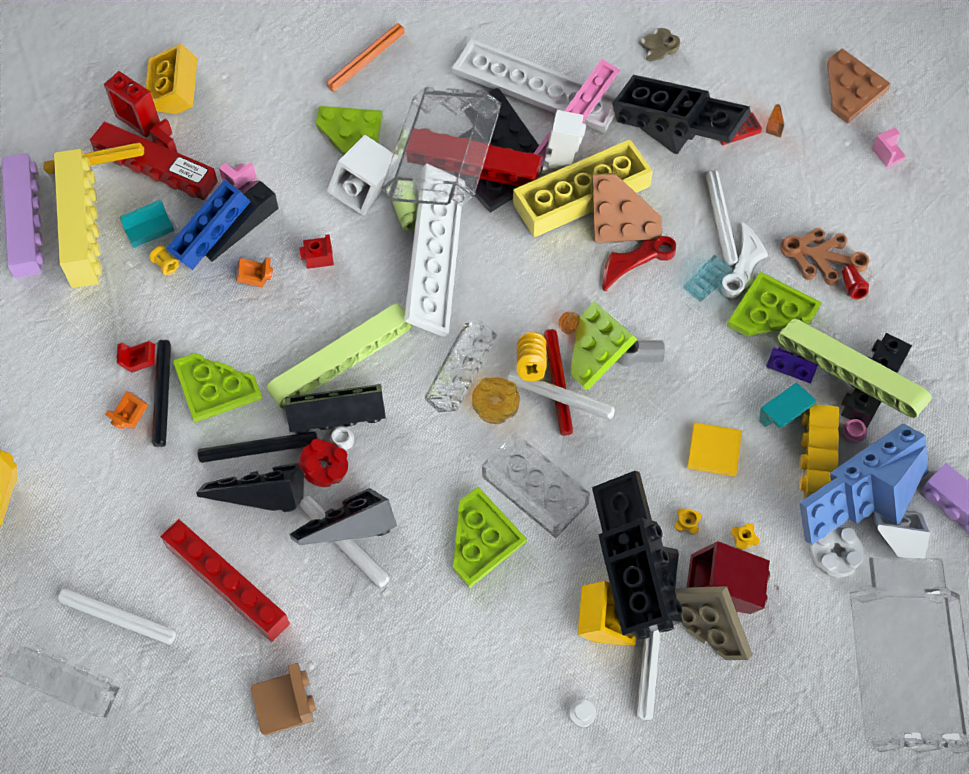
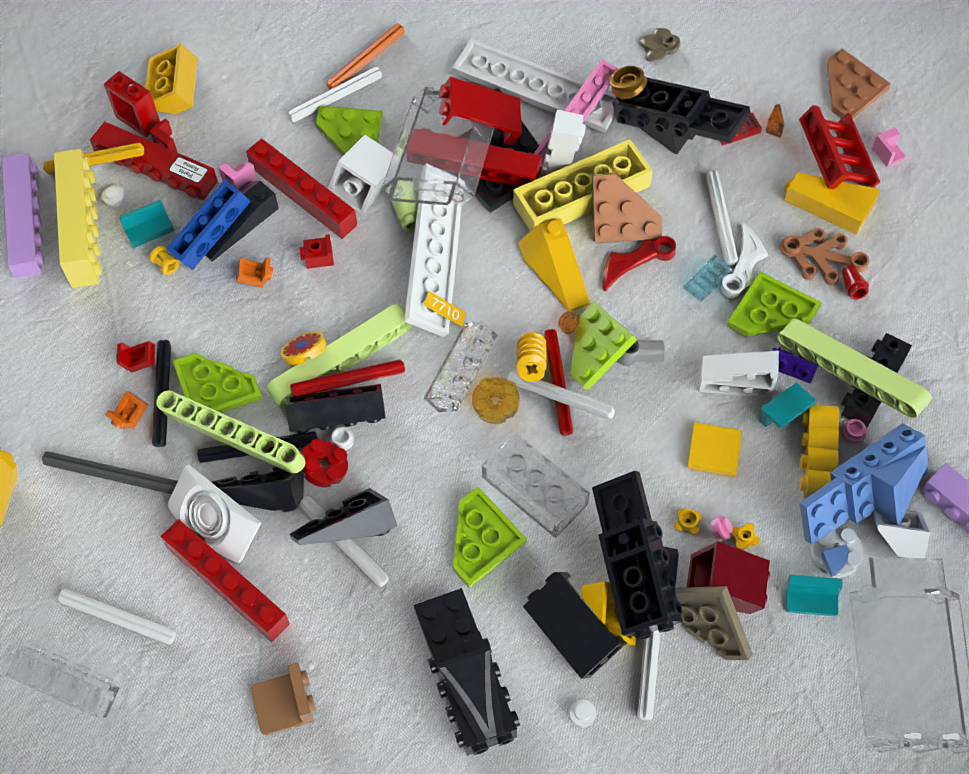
none -> dark grey axle [42,451,178,494]
none -> white plate [102,186,125,207]
none -> yellowish green beam [157,391,305,474]
none -> white slope [167,465,261,563]
none -> red brick [246,138,357,239]
none -> tile [280,331,326,365]
none -> white axle [288,67,382,122]
none -> red axle [290,360,405,398]
none -> black wedge [413,588,520,756]
none -> yellow sticker [424,290,466,327]
none -> red panel [439,76,522,145]
none -> yellow wedge [518,218,591,312]
none -> black panel [523,571,627,679]
none -> pearl gold piece [610,66,647,99]
none -> white wedge [699,351,779,399]
none -> bright pink plate [711,515,733,540]
none -> yellow slope [784,172,880,235]
none -> teal panel [786,574,842,616]
none -> red fence [799,105,880,189]
none -> medium blue tile [821,544,848,577]

